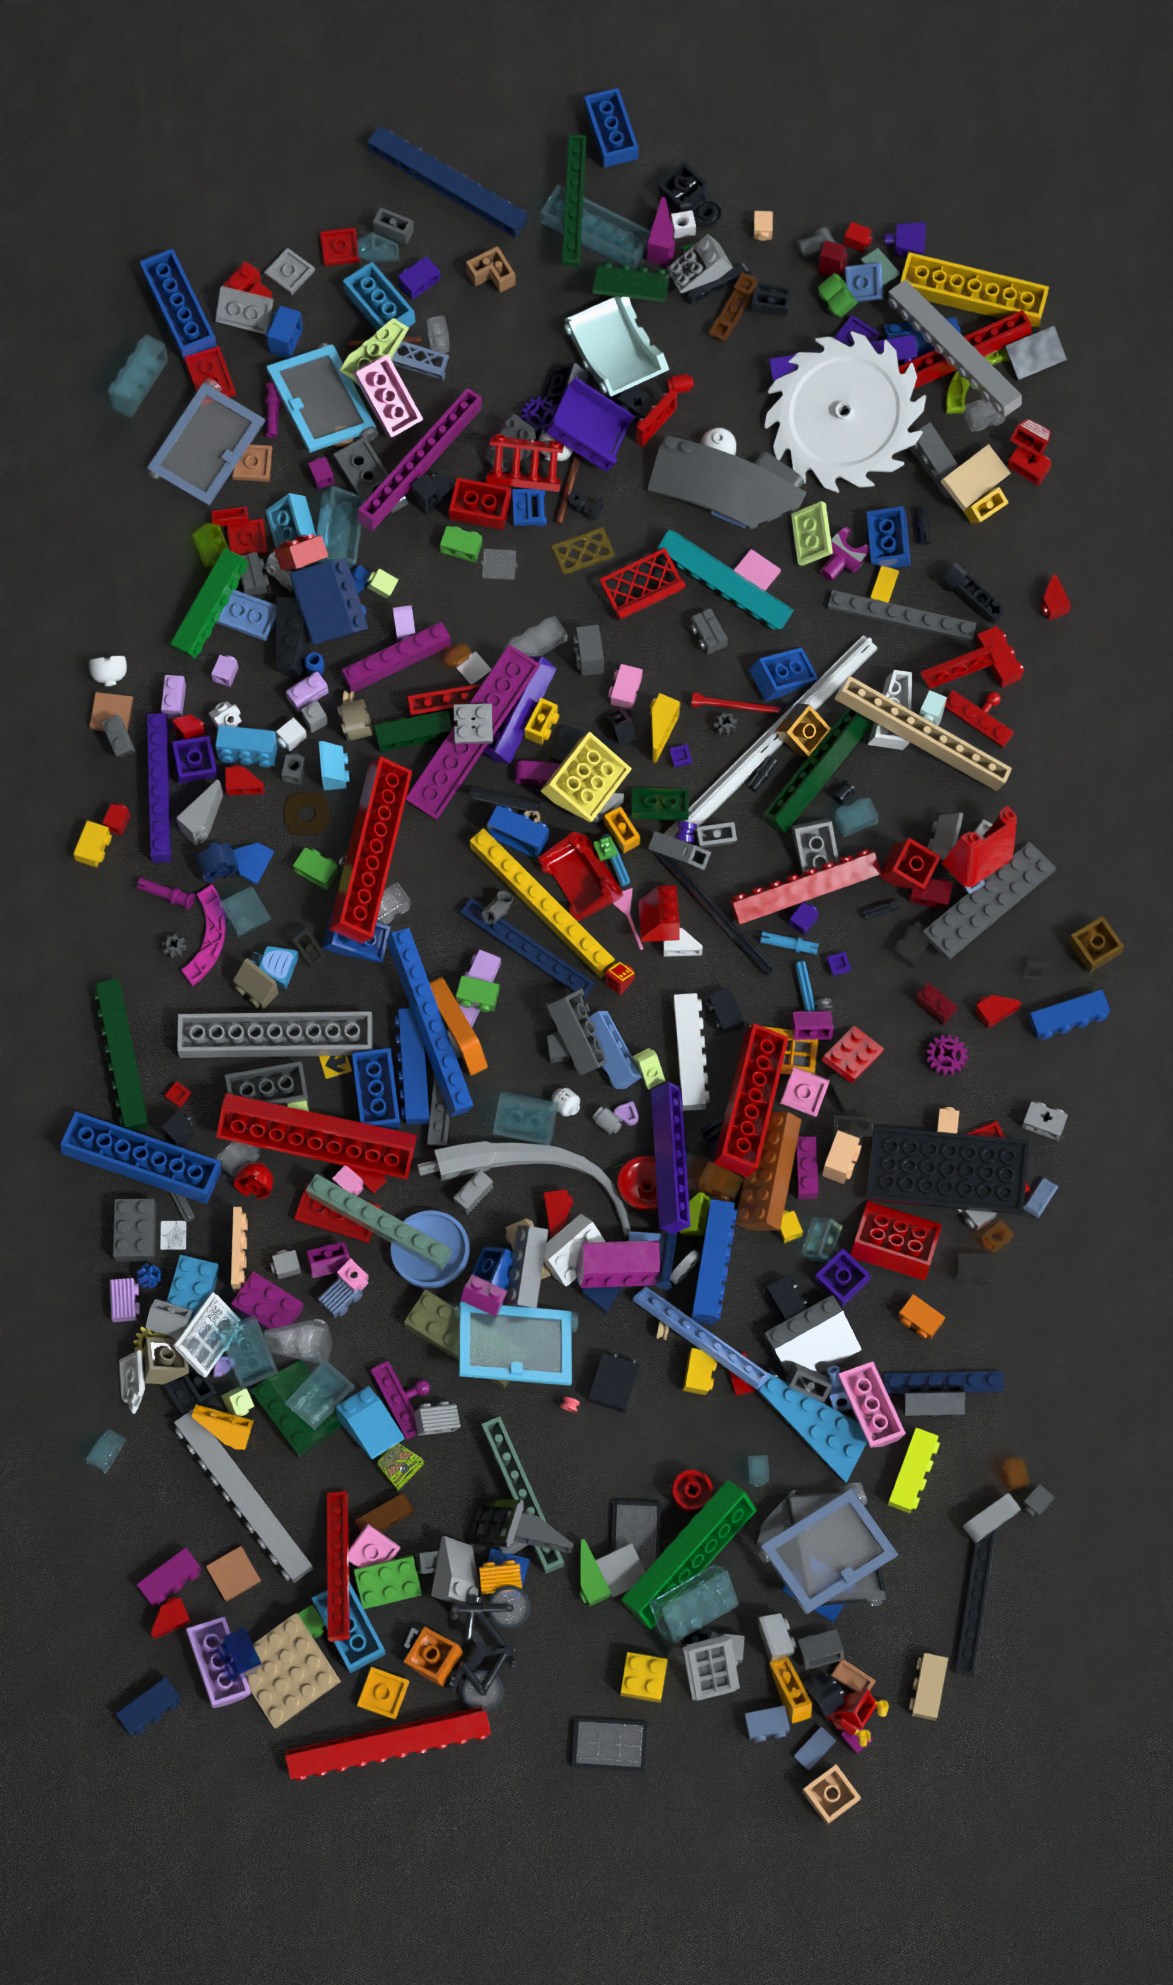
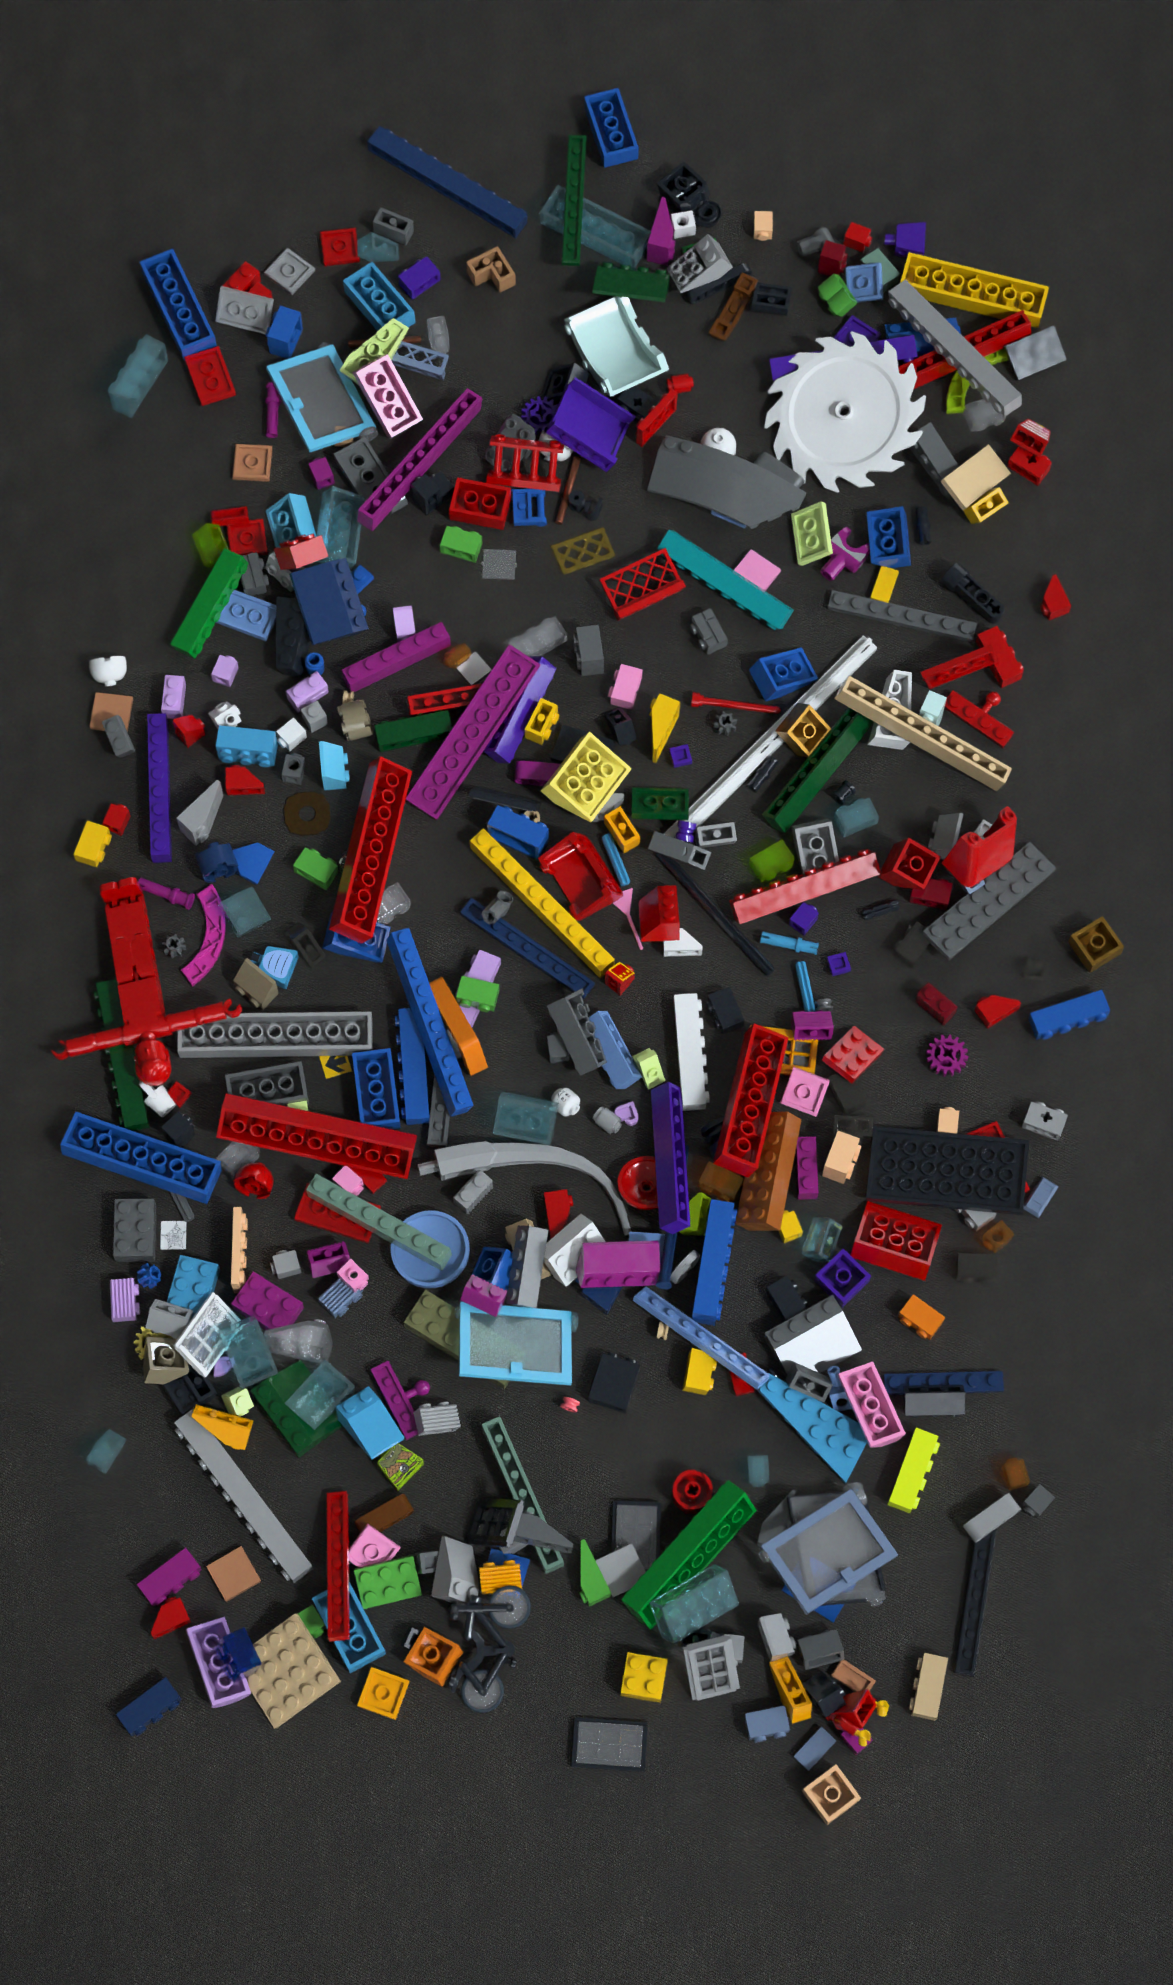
white tile [119,1350,145,1413] -> none
door [147,378,265,506] -> none
dark purple brick [172,736,217,784] -> none
red brick [285,1706,491,1781] -> none
yellowish green brick [367,569,398,598] -> none
light grey piece [454,704,493,744] -> none
bright green tile [593,836,618,862] -> none
none -> red piece [51,877,242,1086]
none -> white piece [139,1081,176,1117]
none -> clear neon green brick [749,840,794,883]

